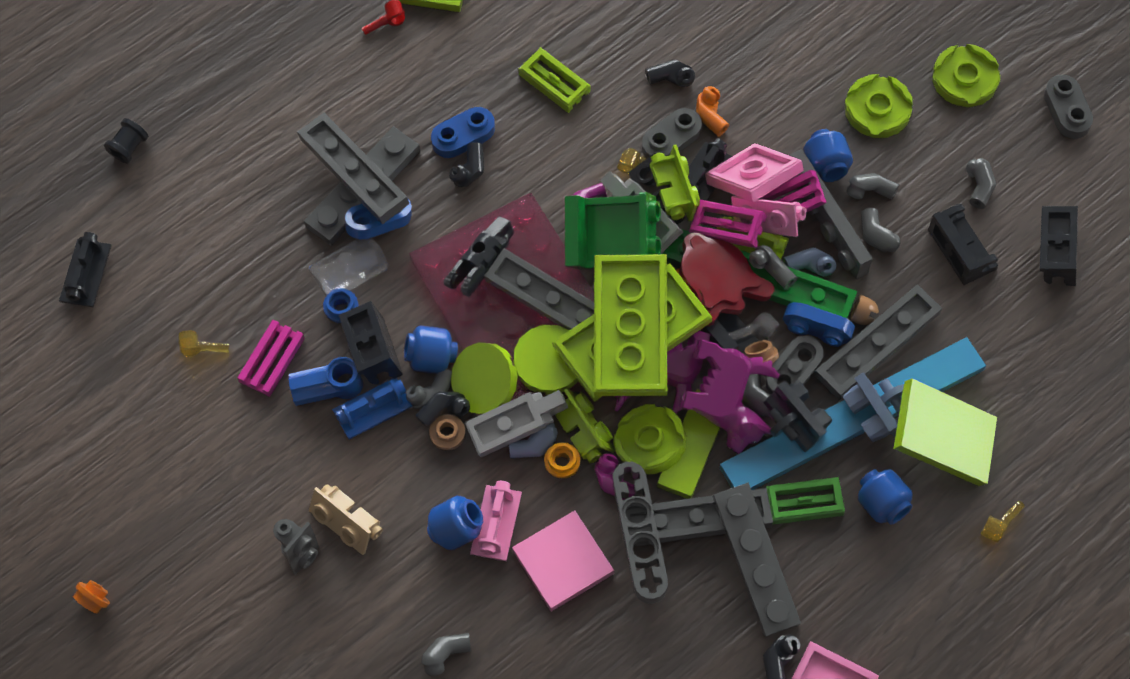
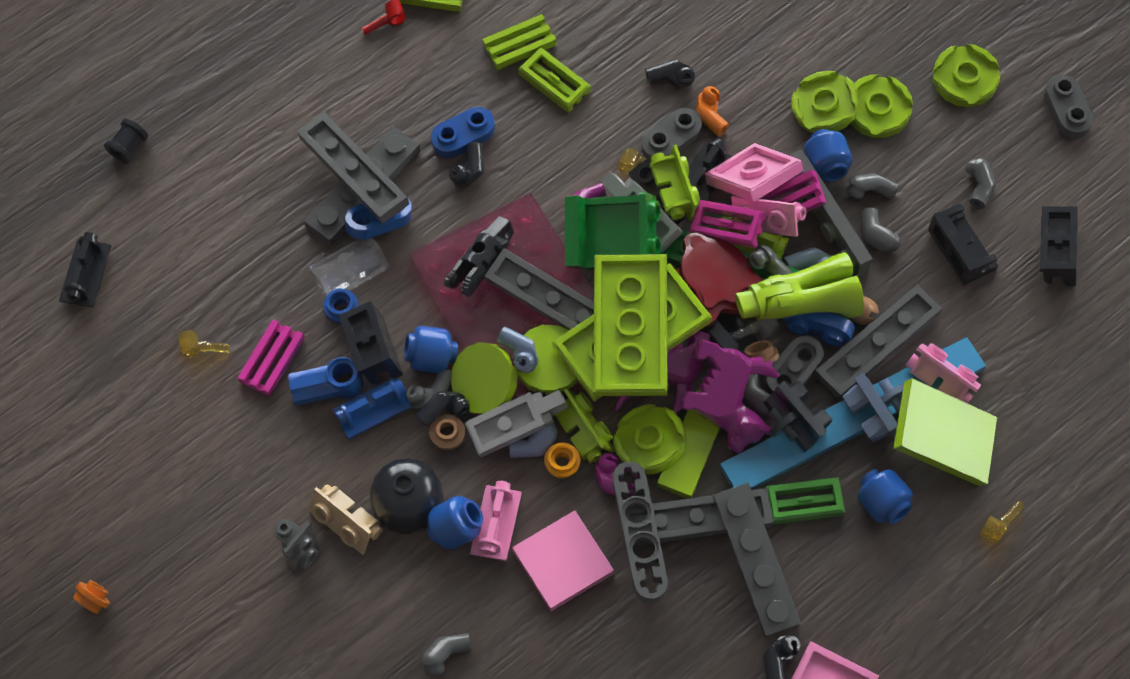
none -> black cylinder [370,458,444,534]
none -> lime tile [482,14,557,70]
none -> sand blue arm [497,326,538,373]
none -> lime piece [735,252,864,320]
none -> lime tile [791,71,859,133]
none -> bright pink hinge [906,343,981,404]

